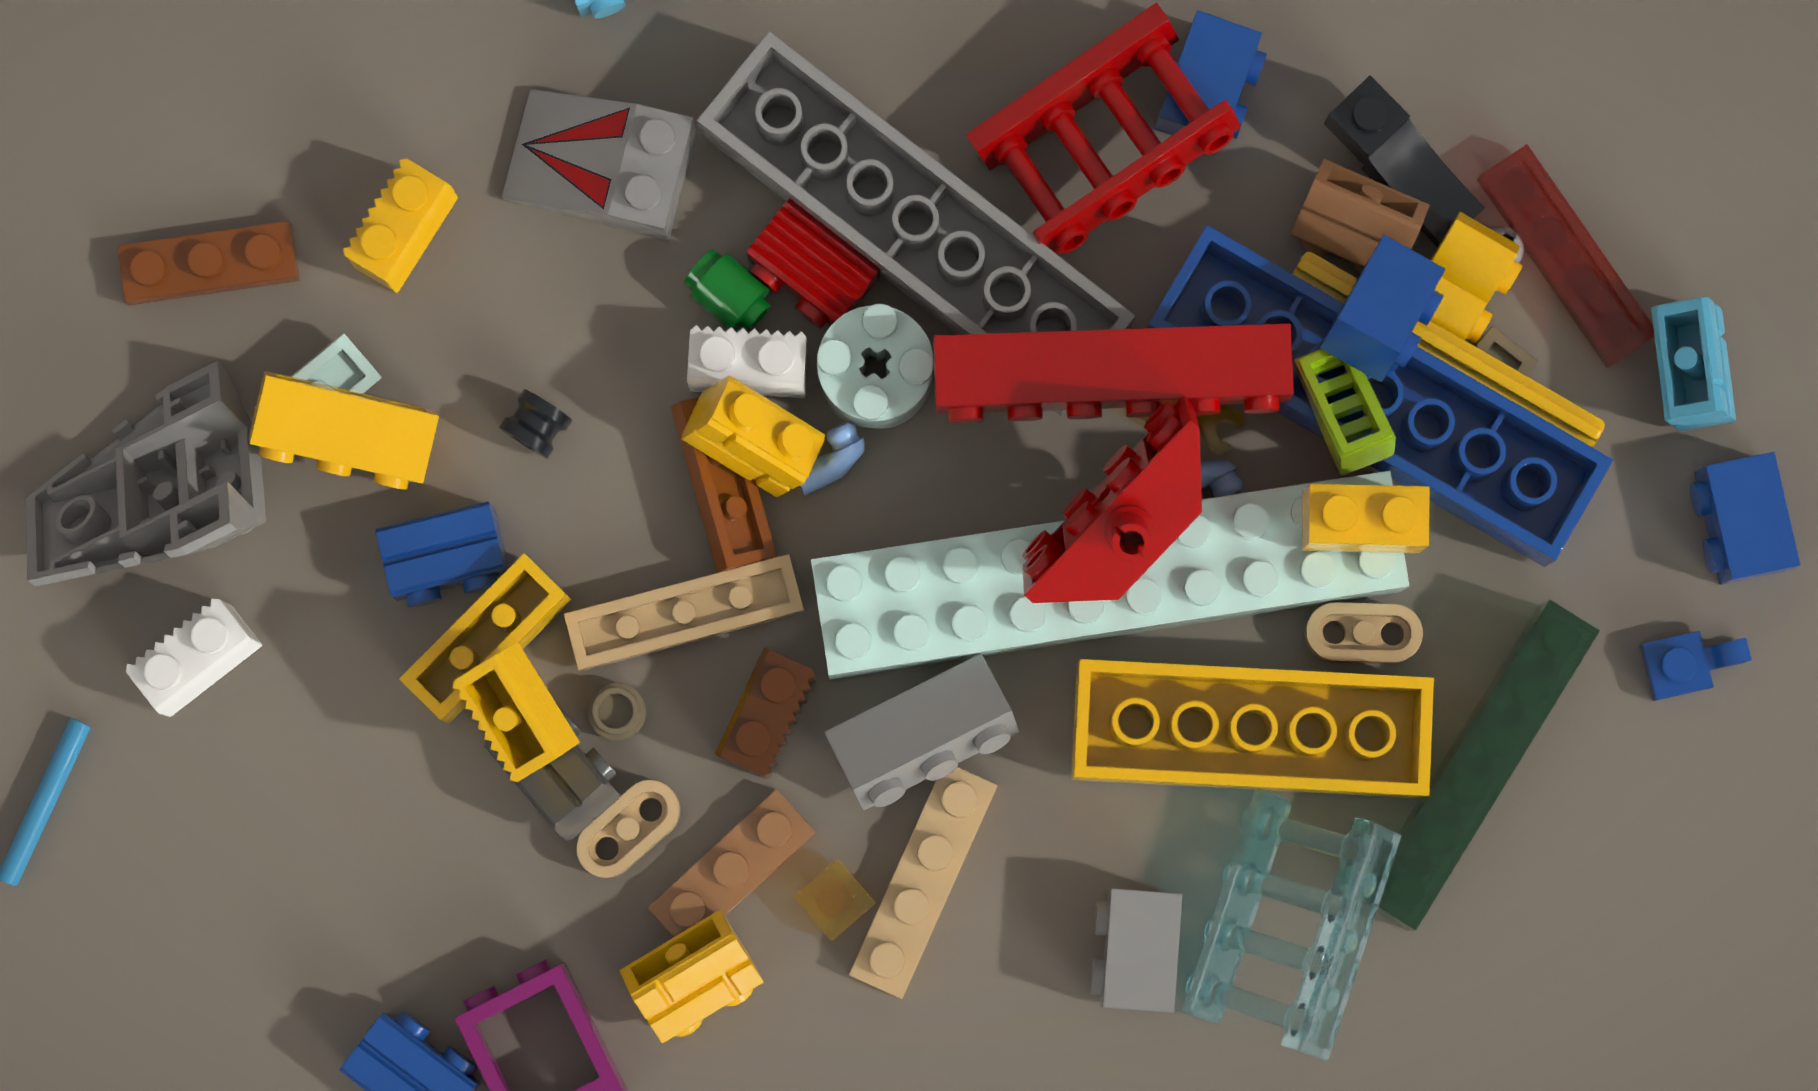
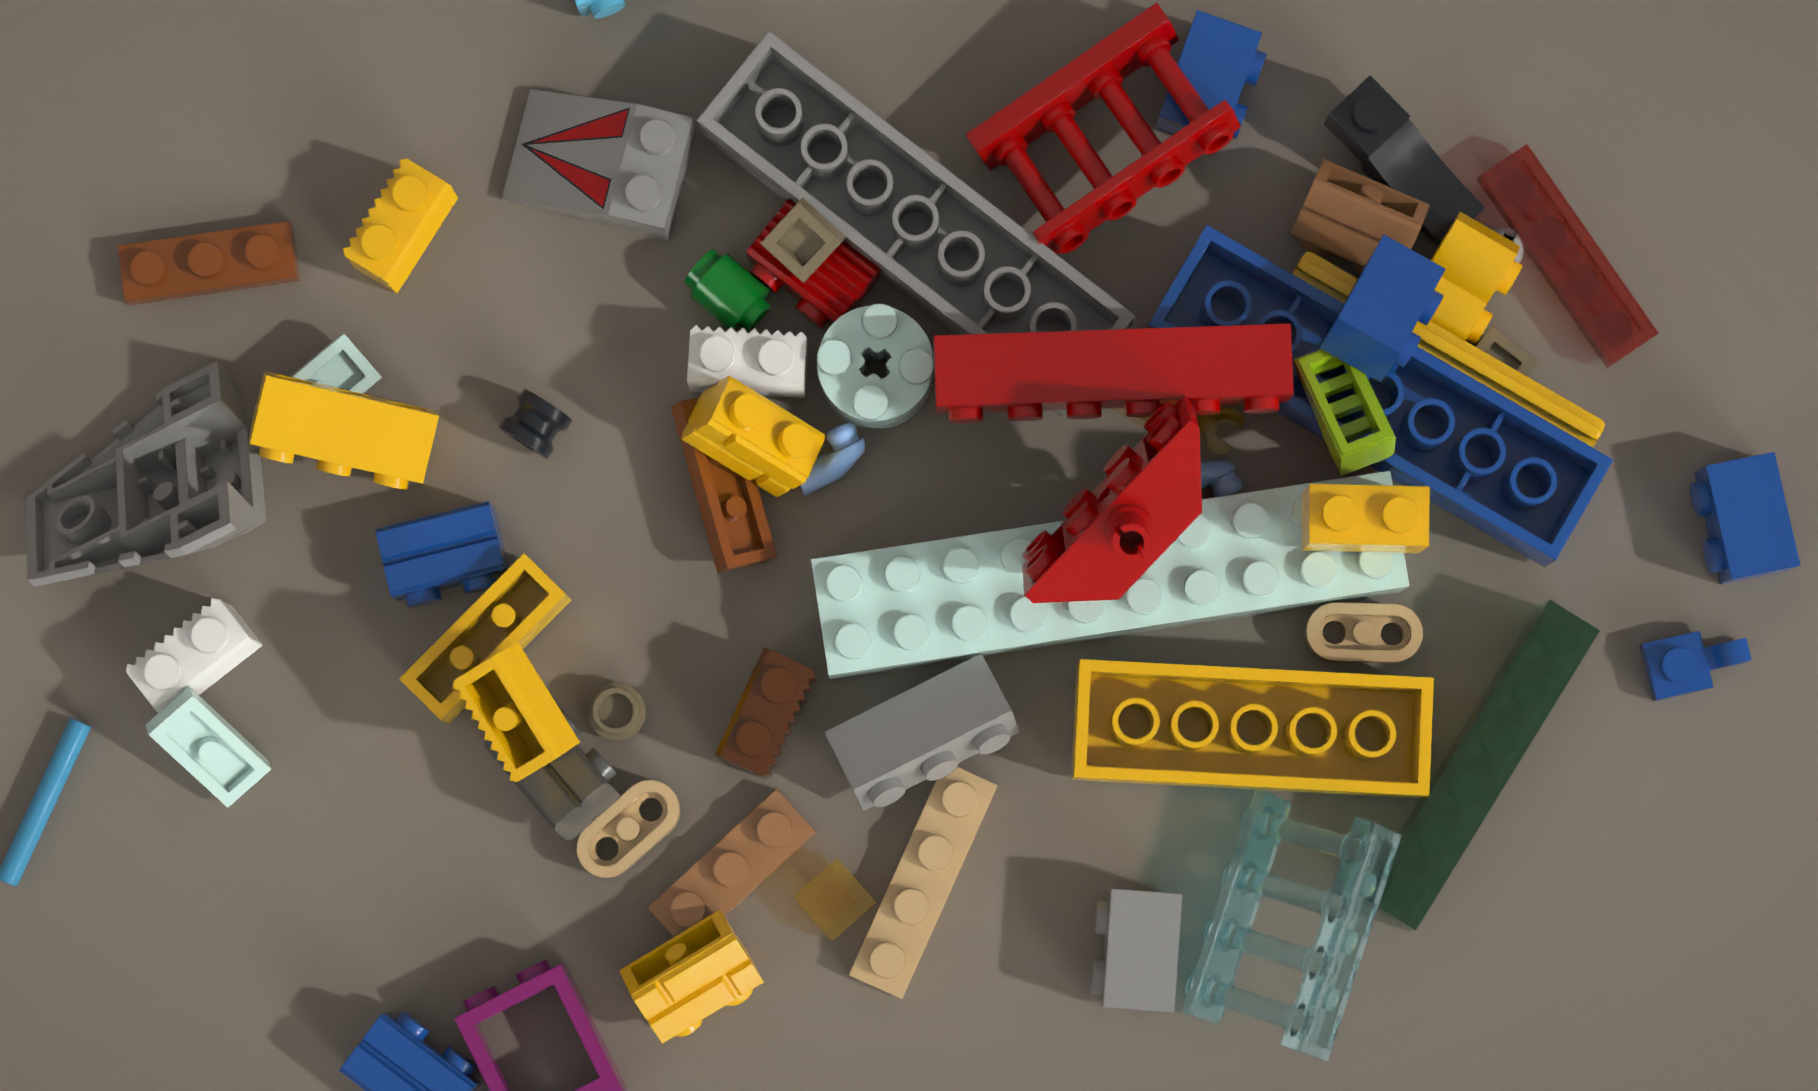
tan plate [564,554,804,672] -> none
medium azure brick [1651,297,1736,431] -> none
none -> light aqua plate [145,686,271,808]
none -> dark tan plate [760,197,845,283]

